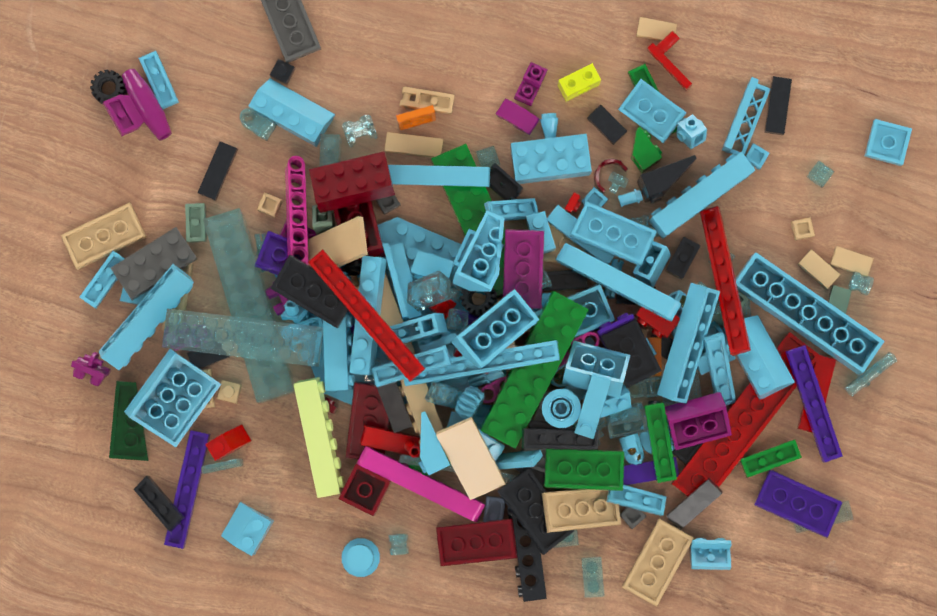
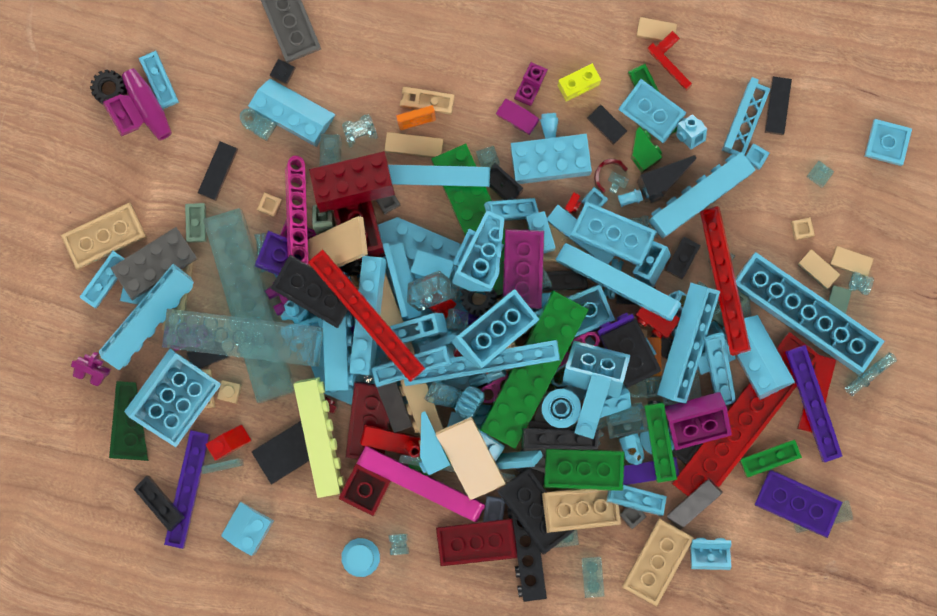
none -> black tile [251,421,338,485]

